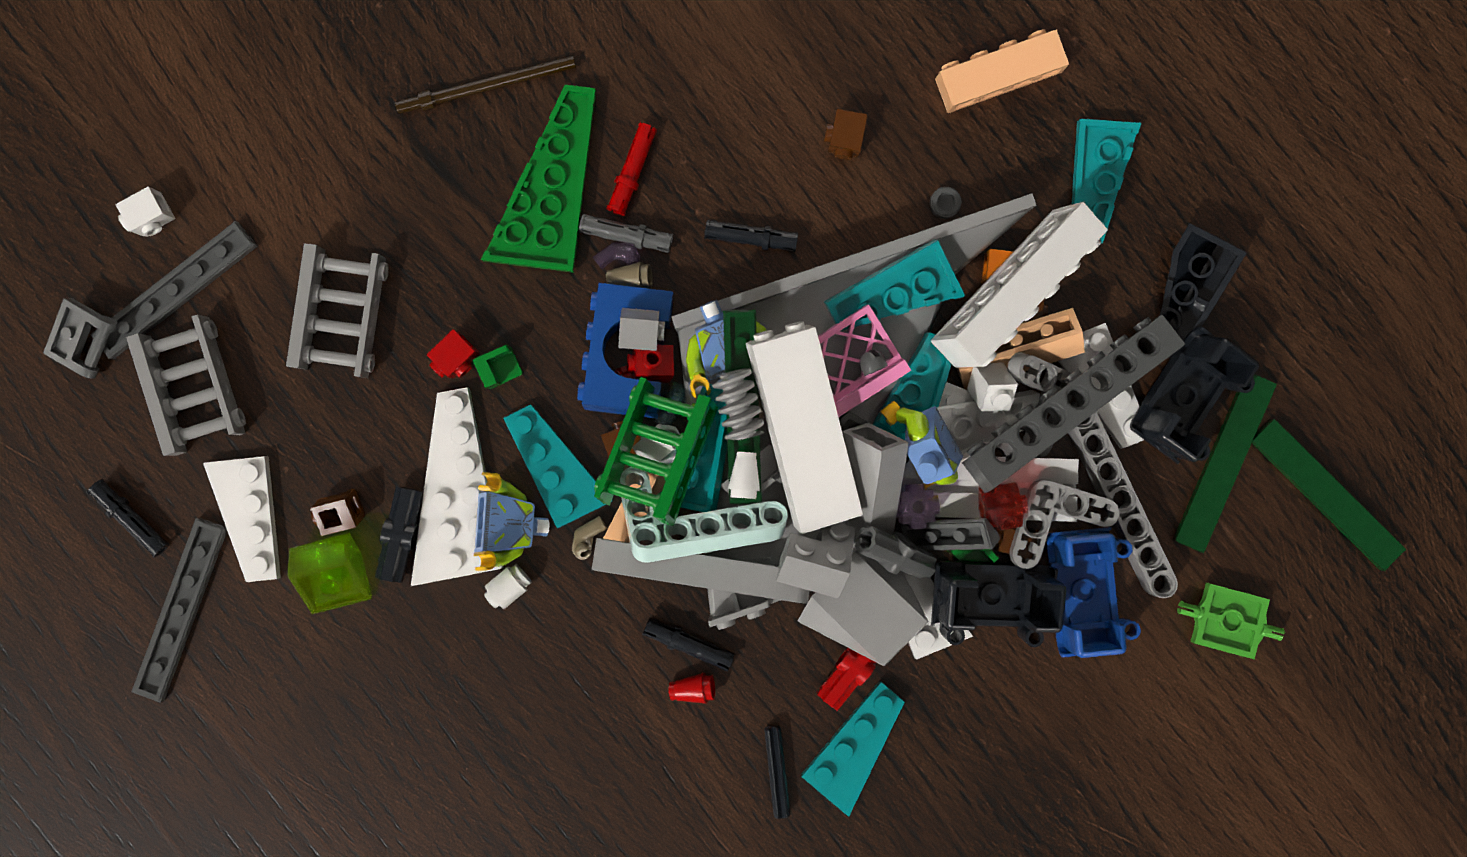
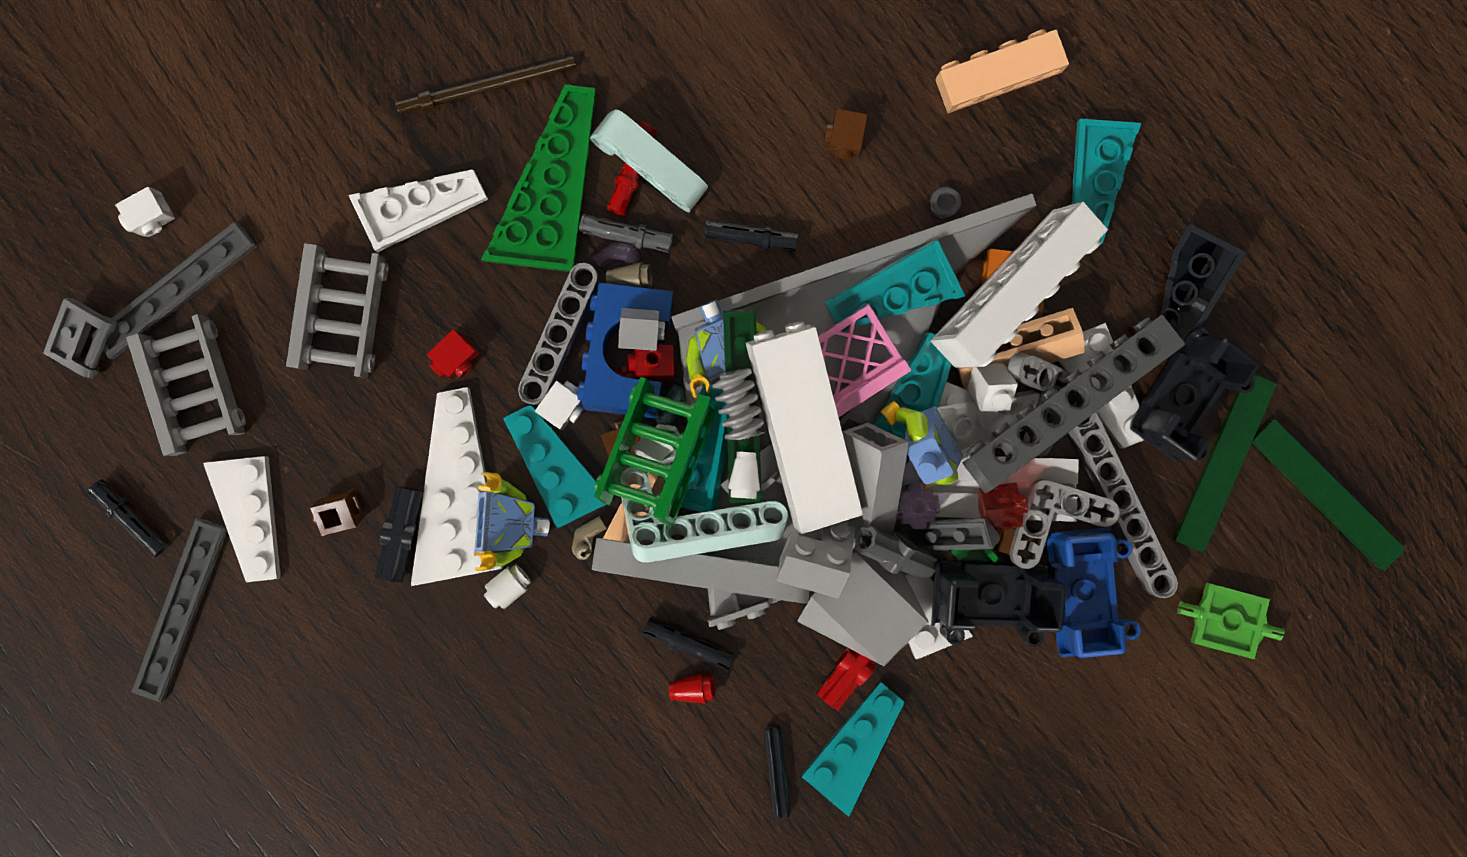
clear neon green slope [287,533,372,614] -> none
green panel [473,345,523,389] -> none
dark grey hinge [860,350,888,376] -> none
none -> white wing [349,170,488,252]
none -> light grey beam [518,263,600,405]
none -> white brick [535,381,584,430]
none -> light aqua beam [590,110,708,212]

